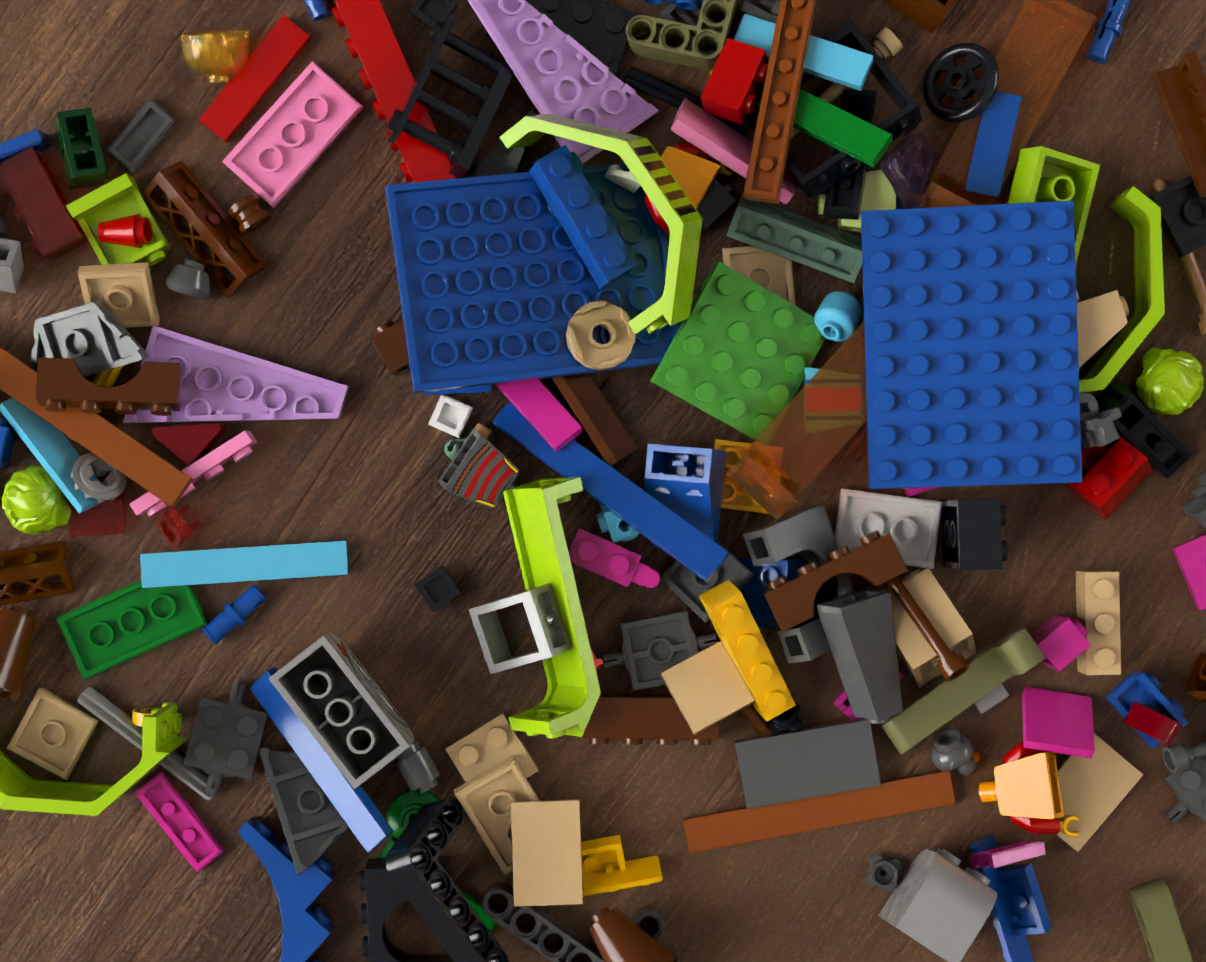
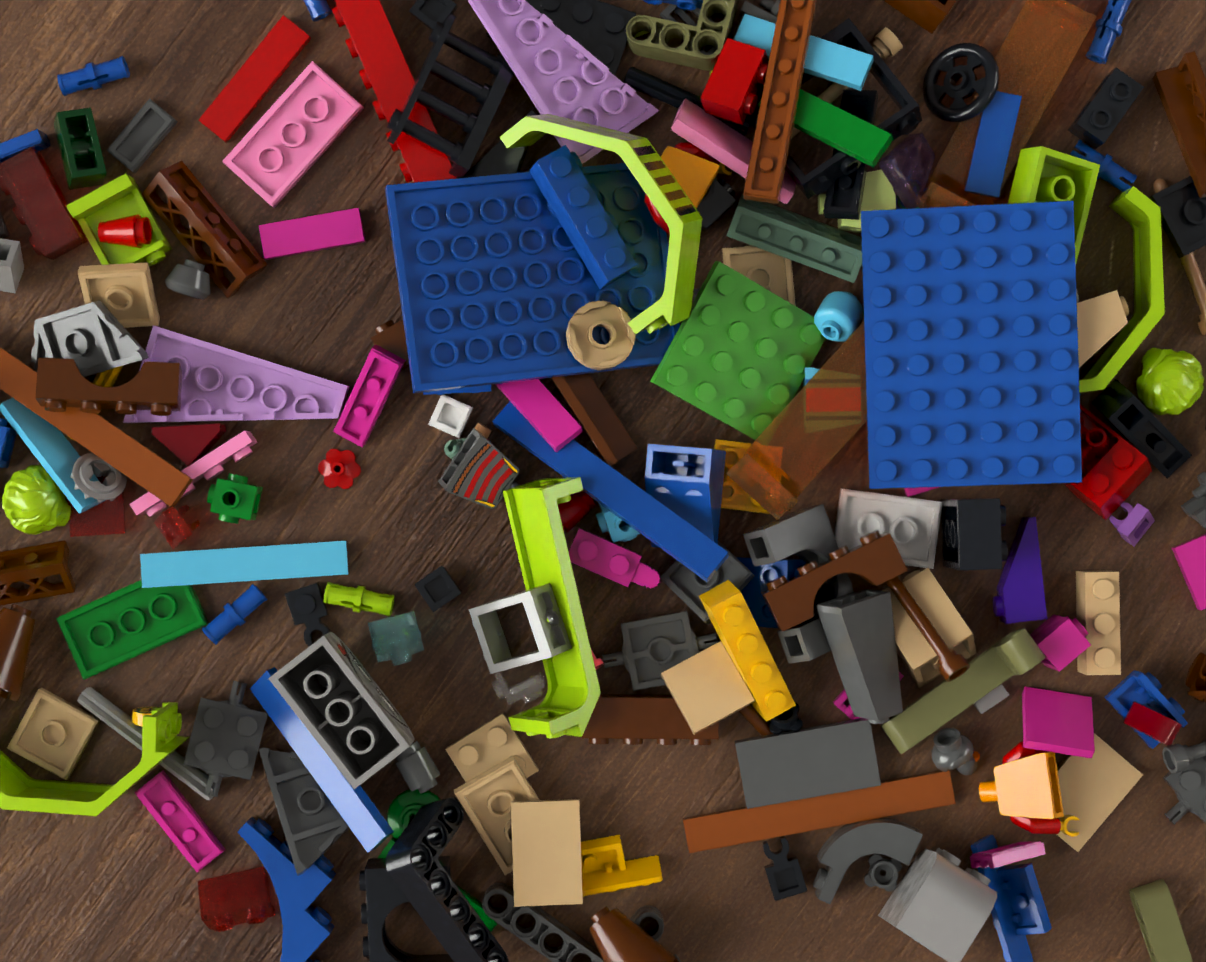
clear yellow cylinder [181,30,250,82] -> none
reddish brown wheel [227,193,271,235] -> none
white tile [604,164,640,193] -> none
dark grey hips [1080,392,1122,450] -> none
none -> blue pin [57,56,130,96]
none -> clear red bracket [198,866,276,932]
none -> green brick [207,473,263,524]
none -> dark pink tile [259,208,366,260]
none -> black plate [285,582,331,646]
none -> red plant [318,449,361,489]
none -> lime pin [323,582,395,617]
none -> dark pink tile [333,344,406,448]
none -> clear light blue brick [368,611,424,666]
none -> clear bracket [492,671,547,705]
none -> red cone [558,491,595,533]
none -> black plate [762,836,807,901]
none -> dark grey arch [813,817,923,904]
none -> dark purple slope [993,517,1047,624]
none -> black brick [1068,67,1144,149]
none -> blue pin [1069,139,1137,192]
none -> medium lavender tile [1109,502,1155,547]

